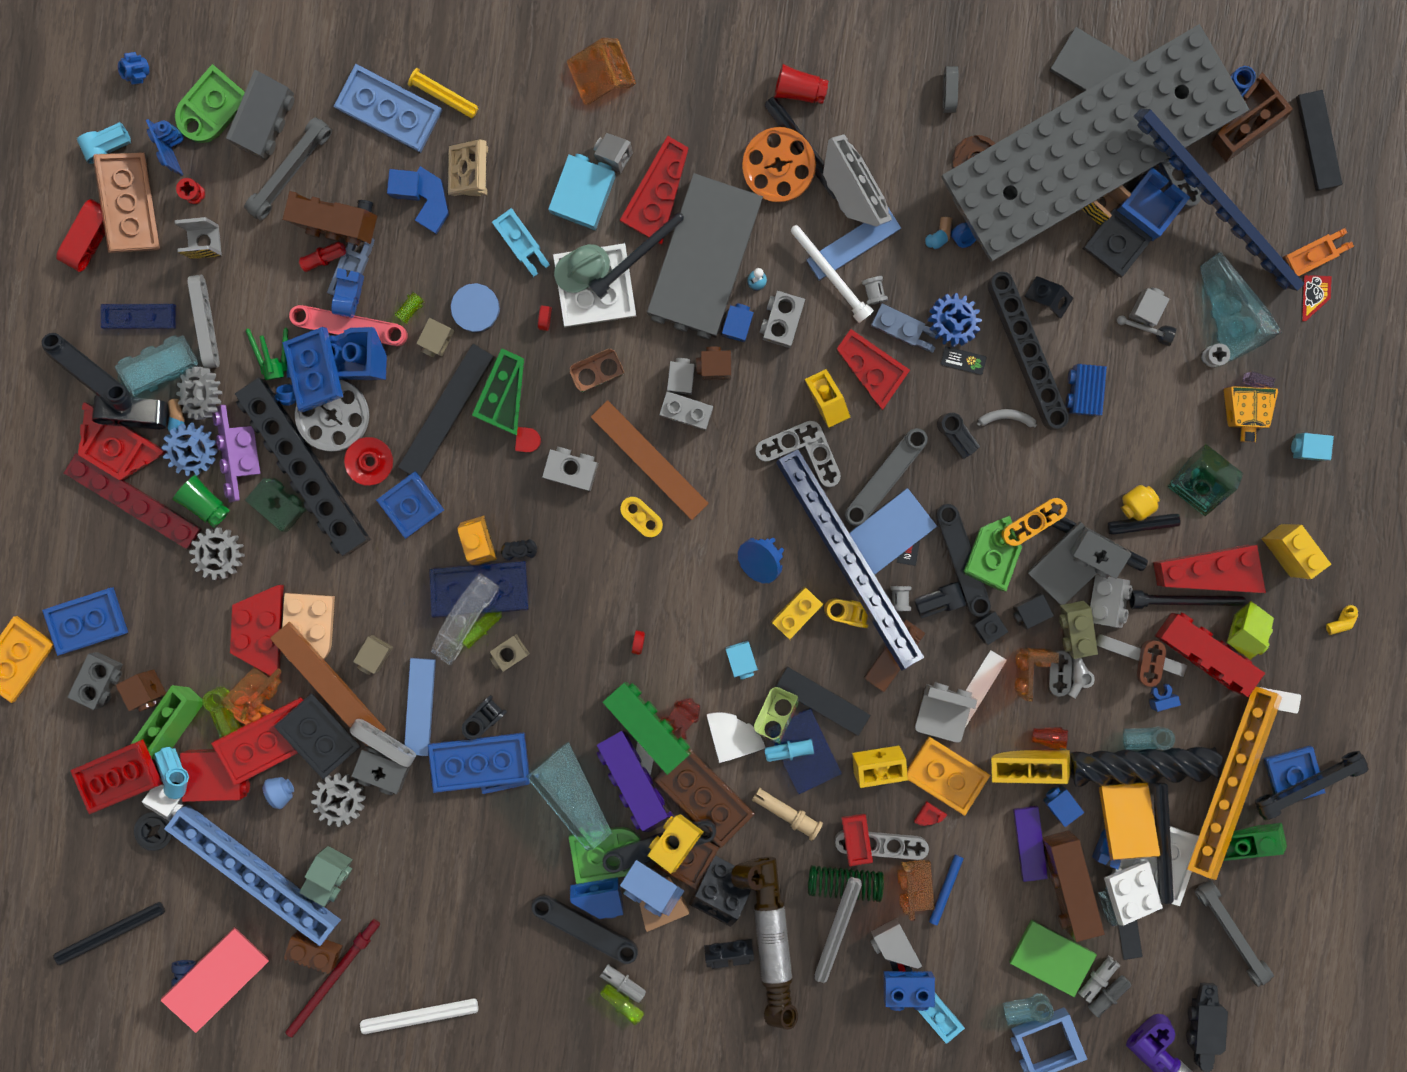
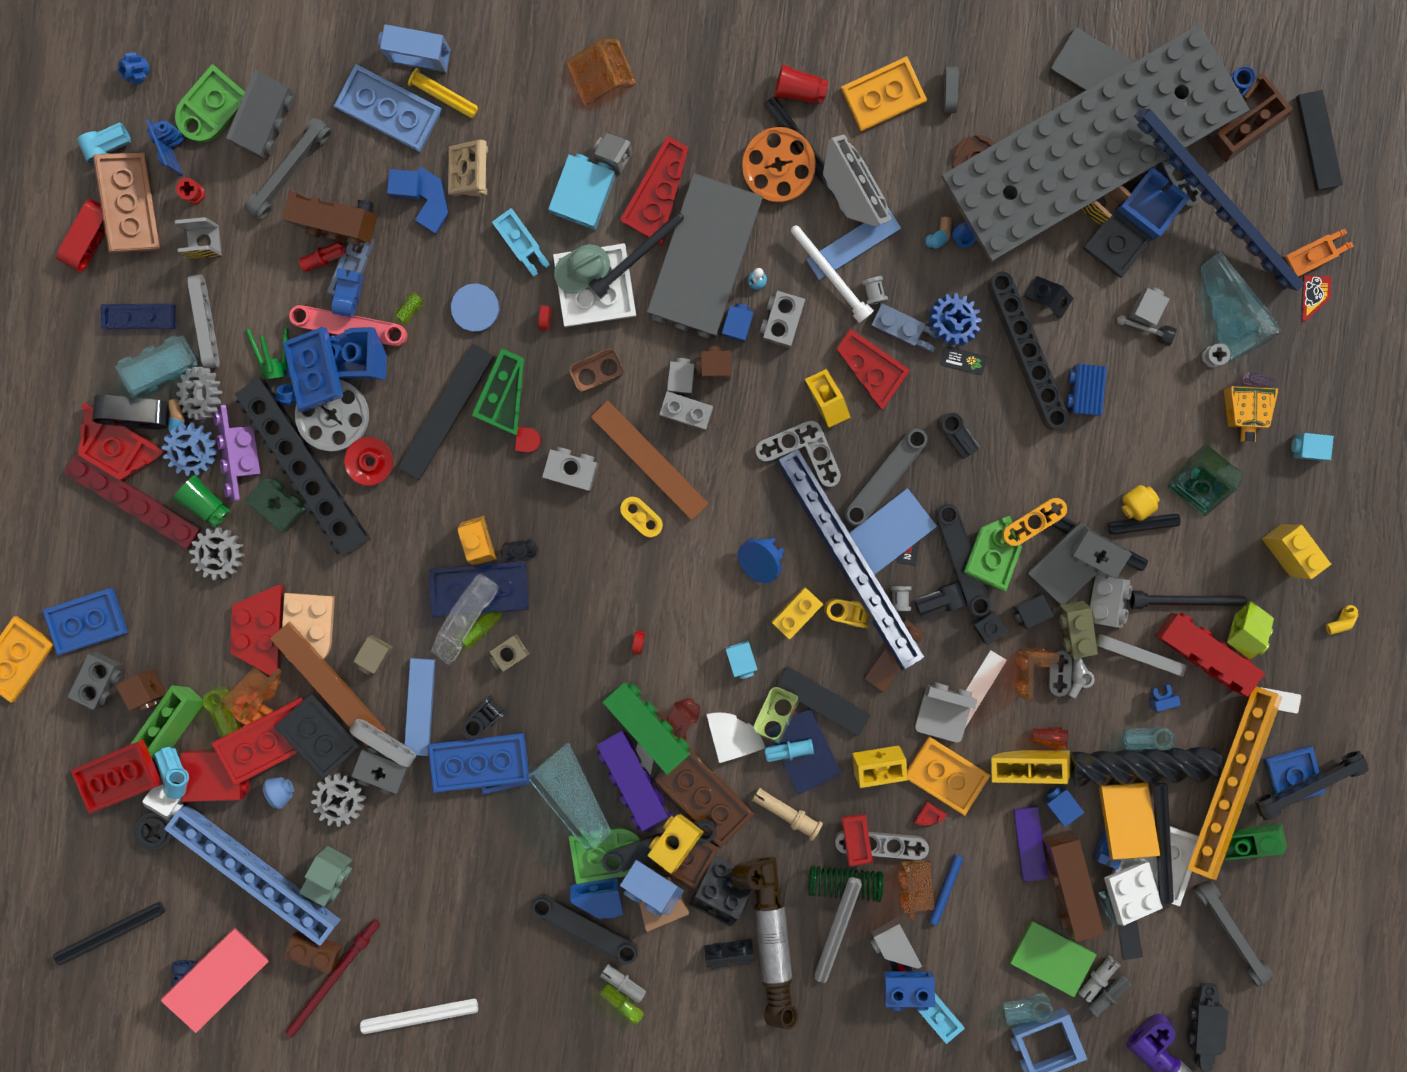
black piece [41,333,132,411] -> none
blue tile [376,471,444,539] -> none
dark tan brick [416,318,455,358] -> none
light grey piece [977,409,1037,428] -> none
copper beam [1137,640,1166,687] -> none
red wedge [1153,545,1266,593] -> none
none -> medium blue window [378,24,451,73]
none -> light orange tile [841,56,927,133]

